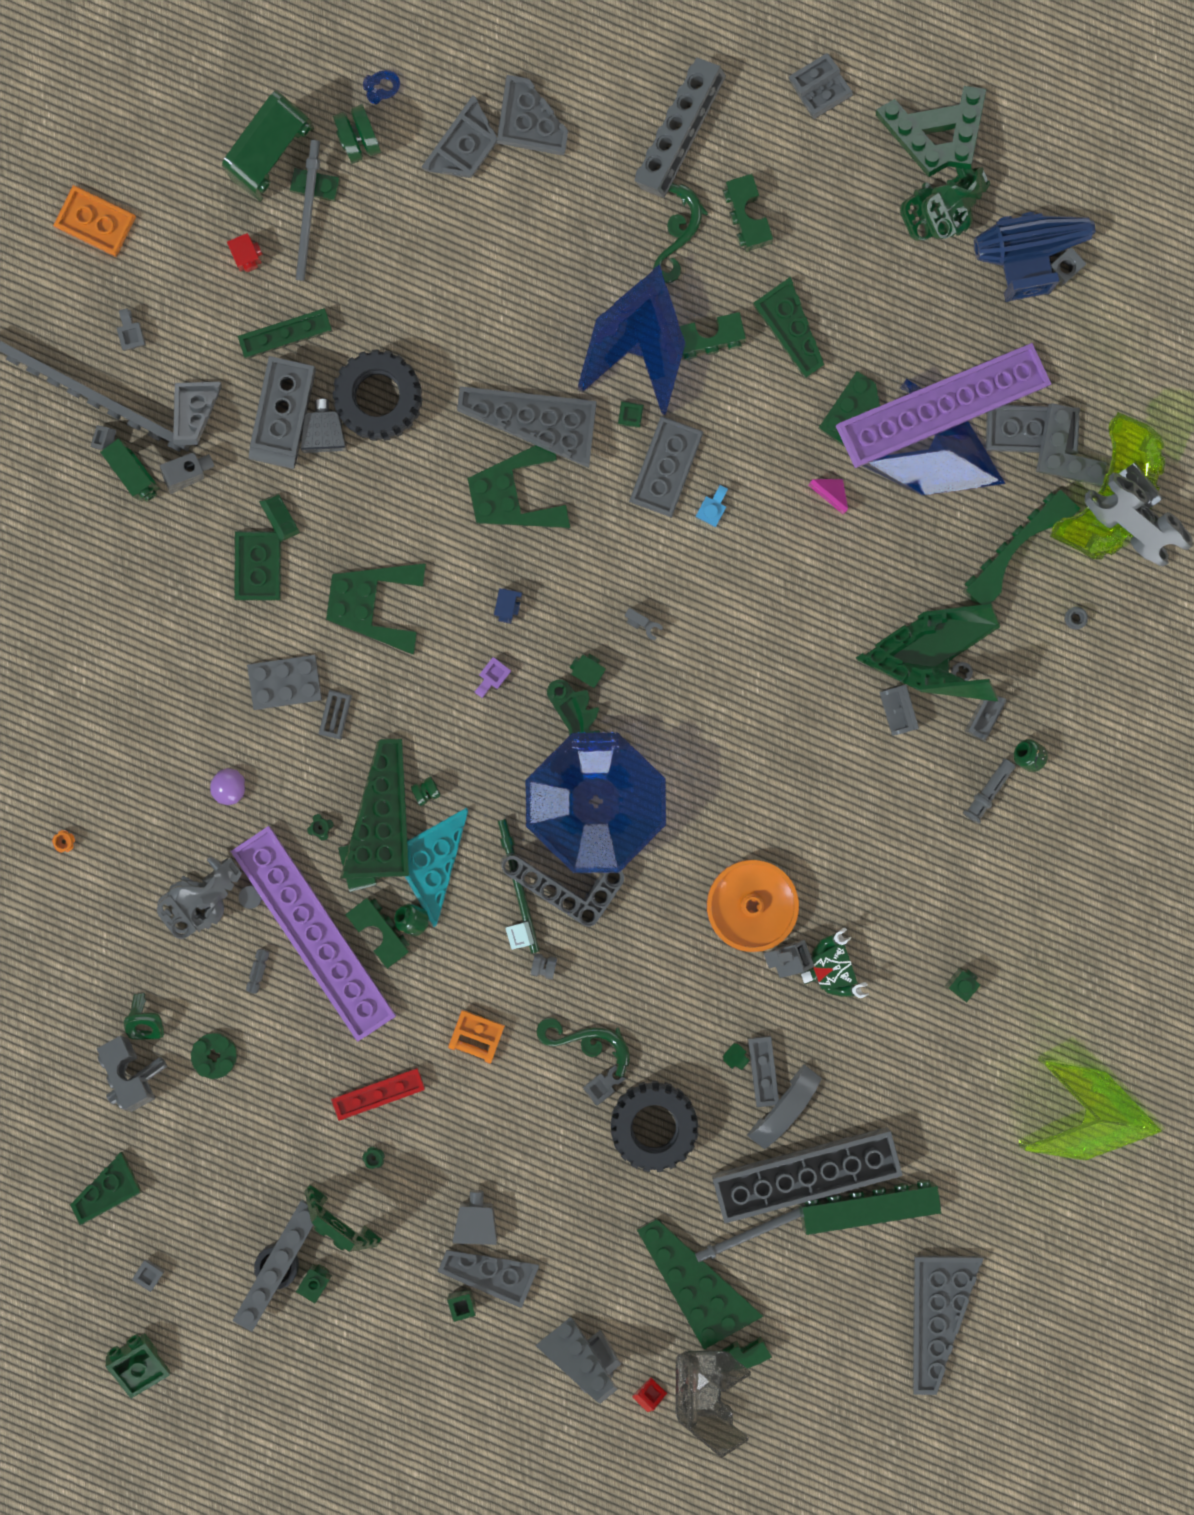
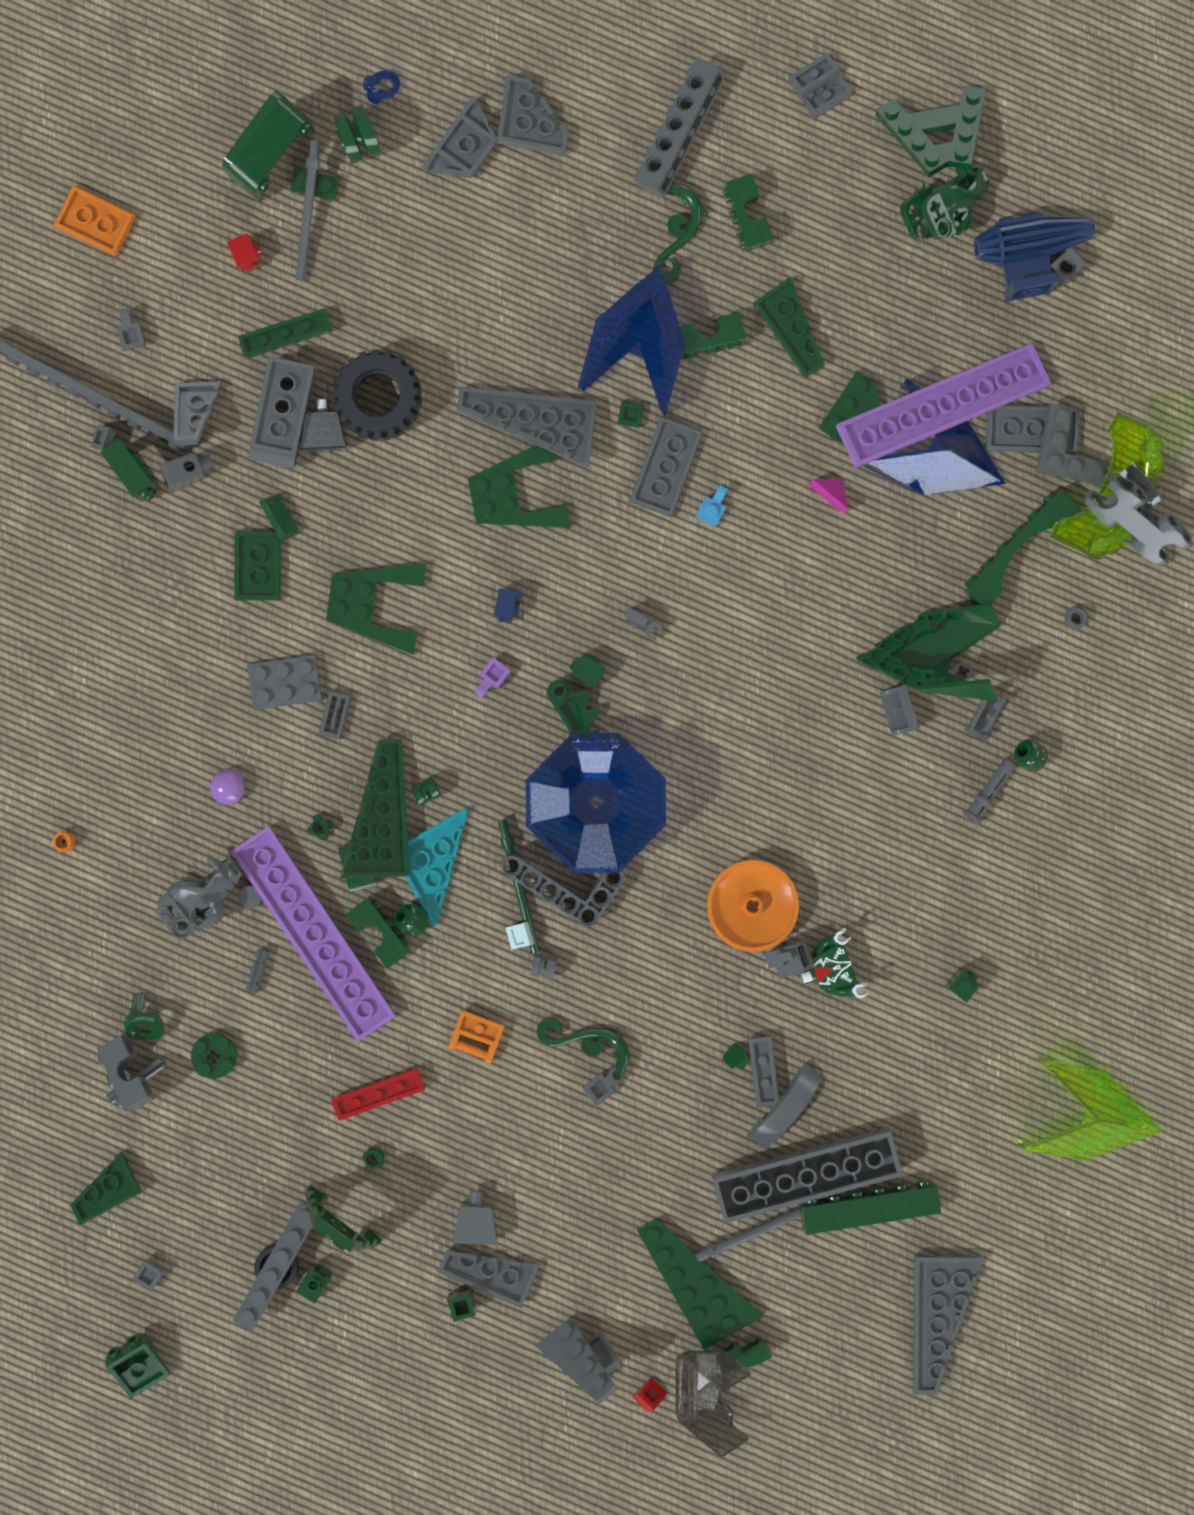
black tyre [611,1081,698,1172] -> none

